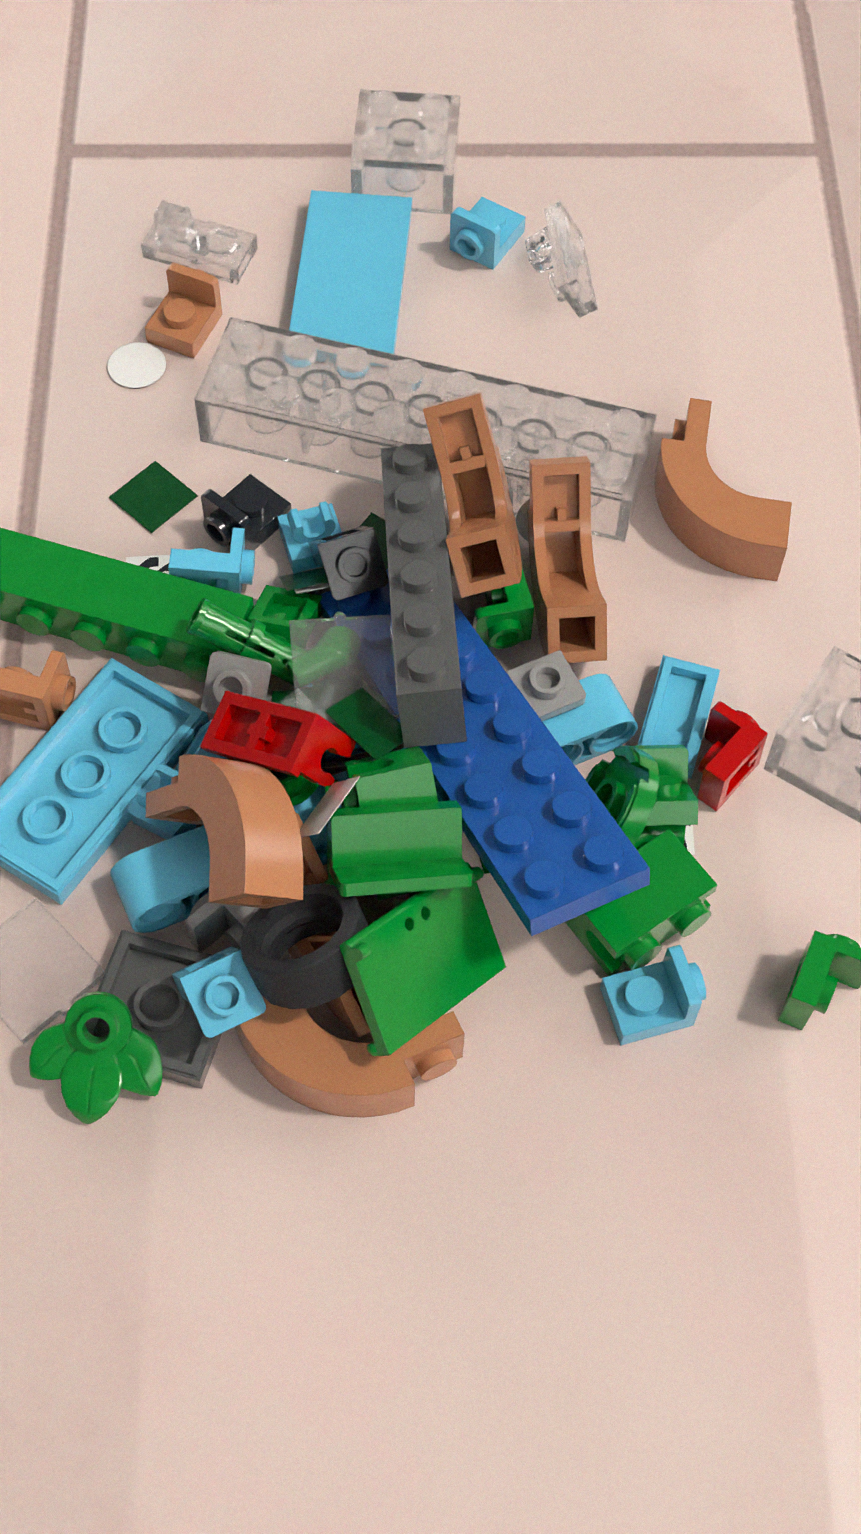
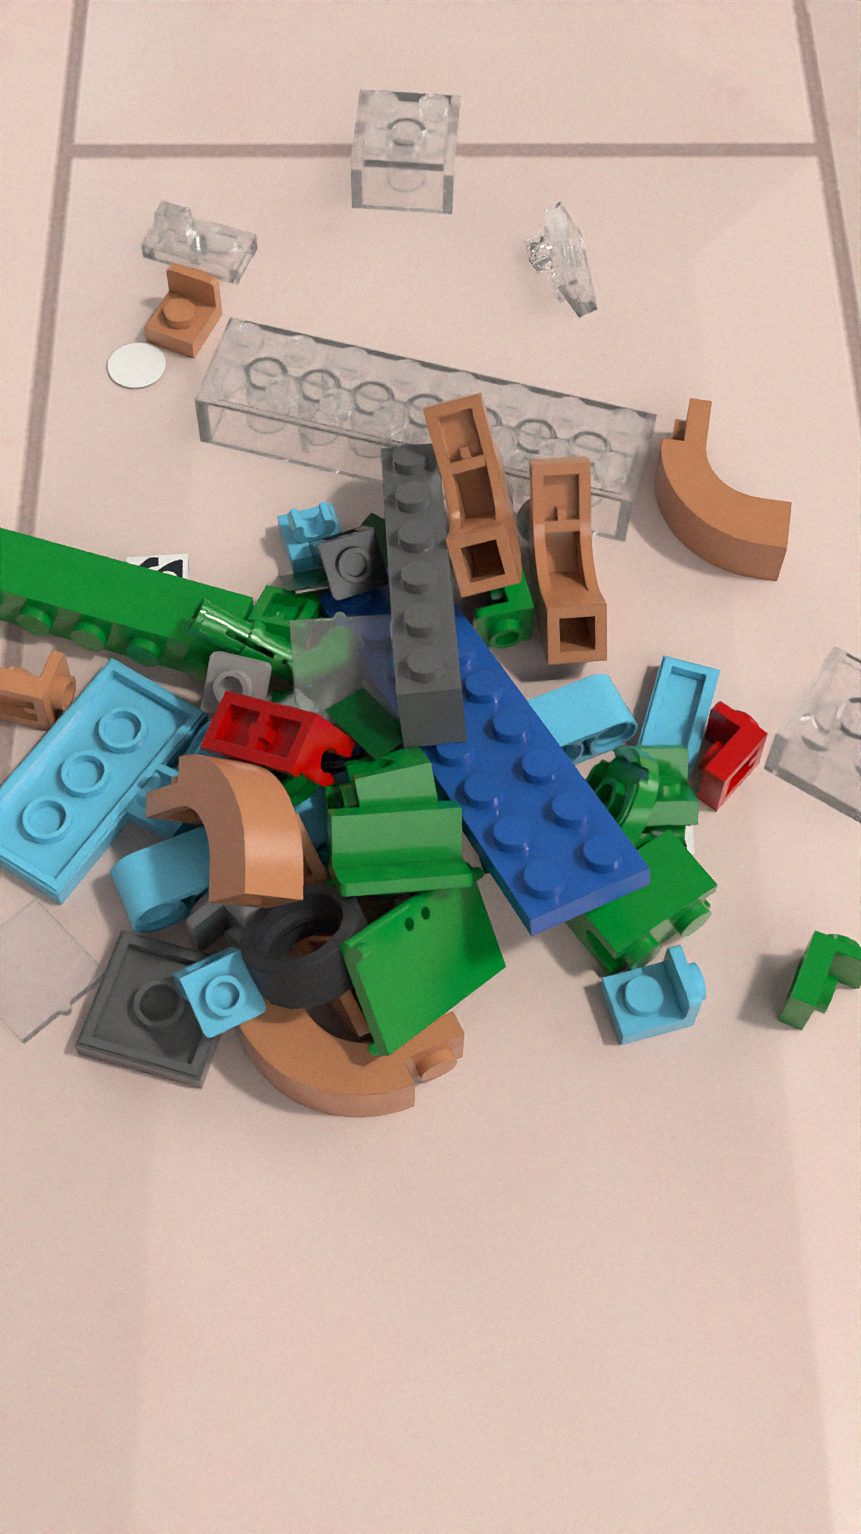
green plate [29,992,163,1124] -> none
dark green sticker [109,461,198,533] -> none
medium azure bracket [168,527,255,594] -> none
black bracket [201,474,292,550] -> none
medium azure tile [287,190,412,366] -> none
white sticker [300,776,360,838] -> none
medium azure bracket [450,197,526,270] -> none
light grey bracket [506,650,586,721] -> none

